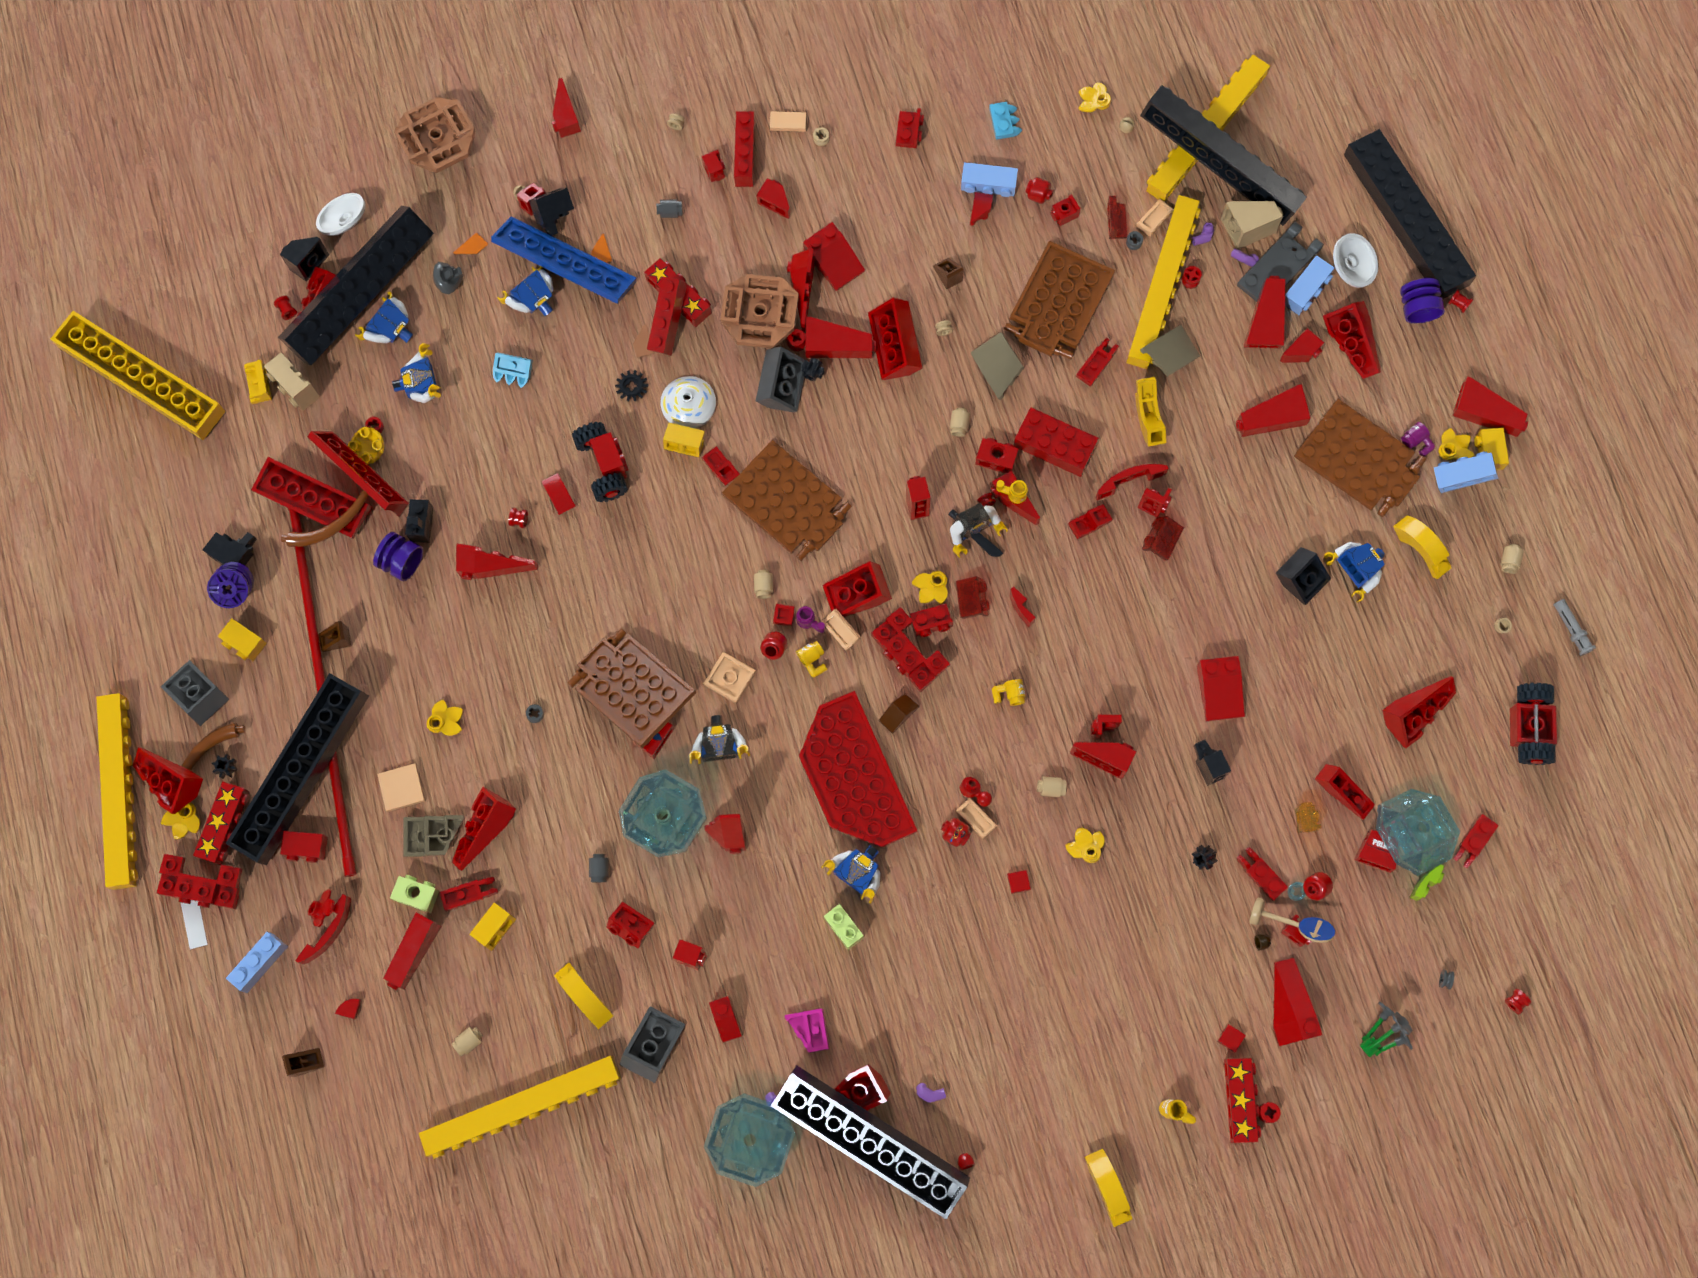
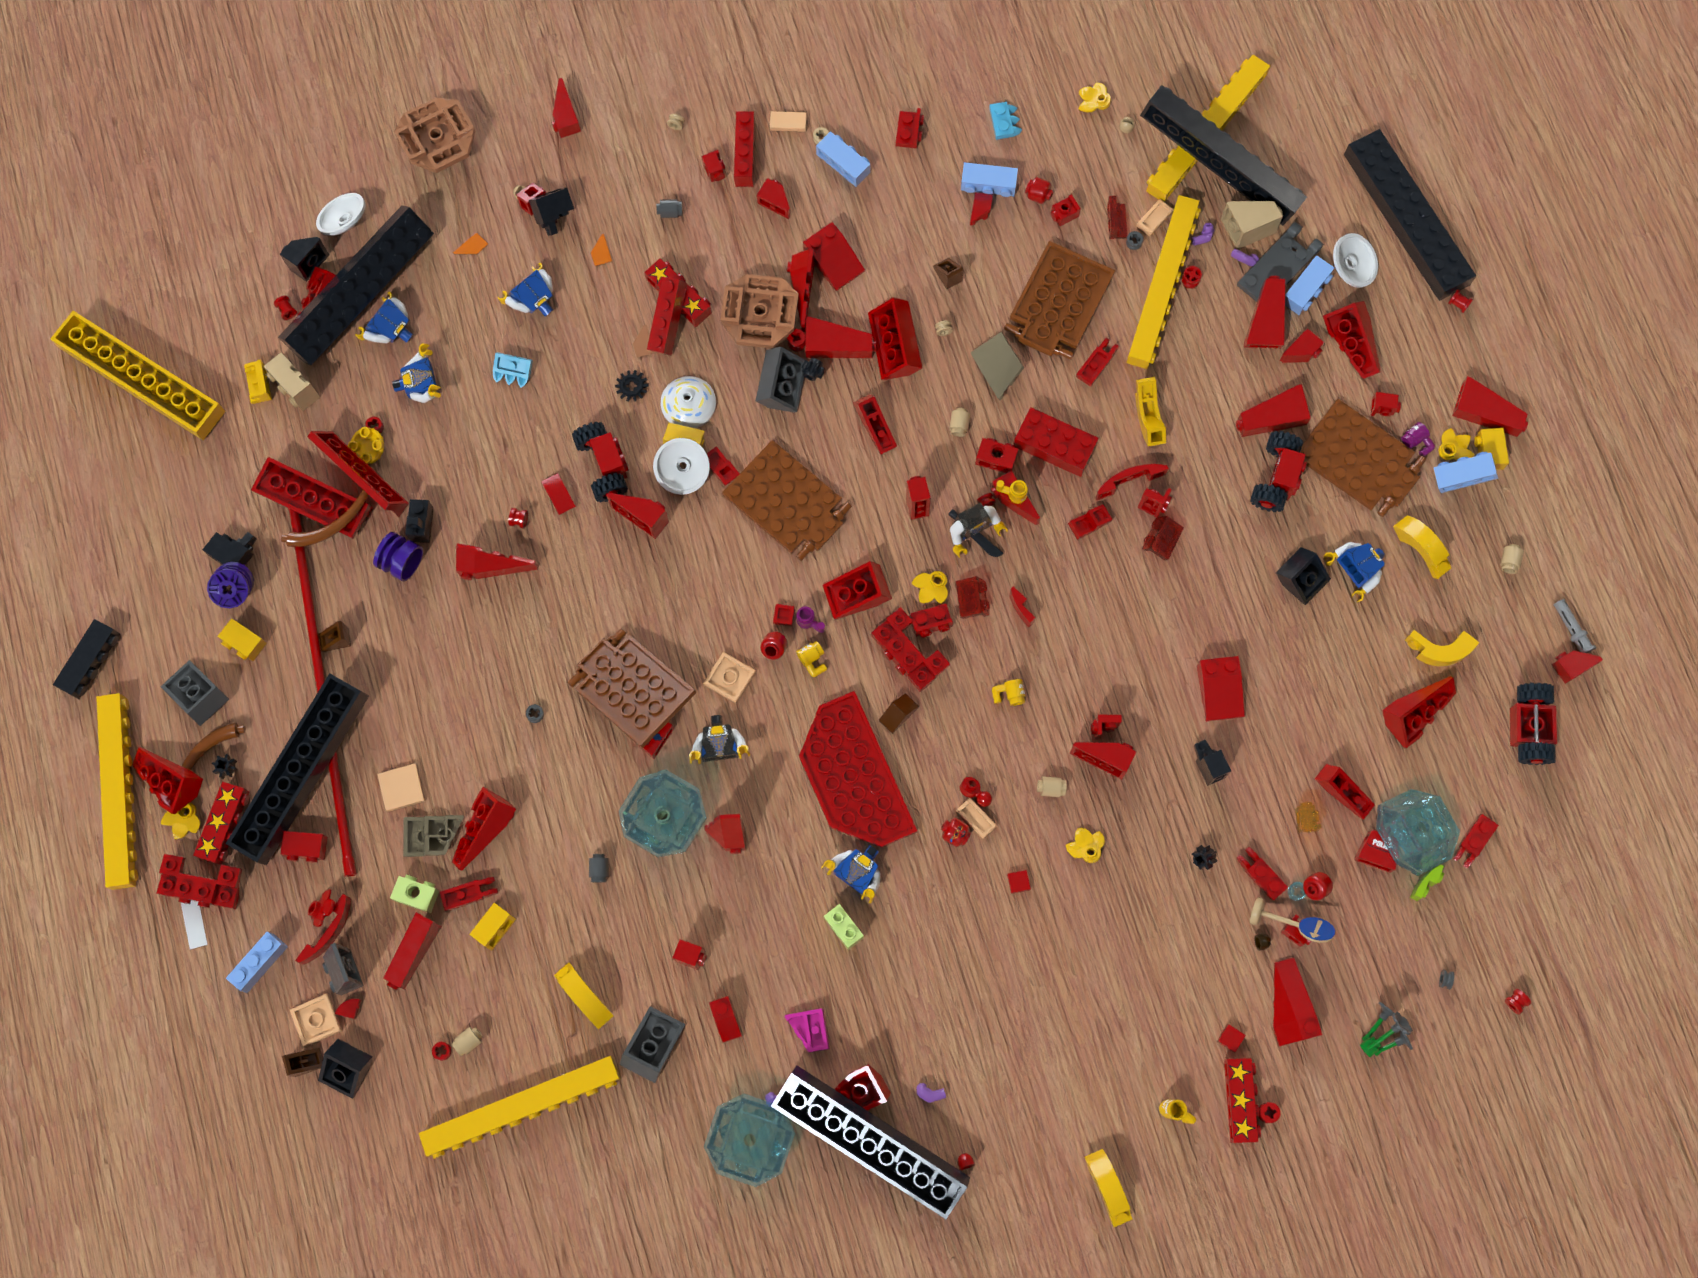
yellow plate [426,700,463,736] -> none
dark grey piece [433,262,464,295] -> none
blue plate [491,216,636,304] -> none
red bracket [606,901,655,948] -> none
tan brick [754,570,773,599] -> none
light nougat tile [822,609,861,650] -> none
dark tan slope [1140,325,1200,377] -> none
dark purple wheel [1400,278,1445,323] -> none
tan hinge [1494,618,1512,634] -> none
none -> black brick [53,619,120,699]
none -> light nougat tile [290,993,342,1047]
none -> black slope [318,1039,373,1099]
none -> dark grey slope [322,943,364,996]
none -> red bush [432,1042,452,1061]
none -> red slope [606,493,669,539]
none -> white dish [653,438,710,495]
none -> light blue brick [816,131,871,187]
none -> red slope [853,394,897,454]
none -> brick [1250,431,1307,512]
none -> red brick [1370,392,1401,416]
none -> yellow arch [1405,630,1480,666]
none -> red slope [1552,650,1603,684]

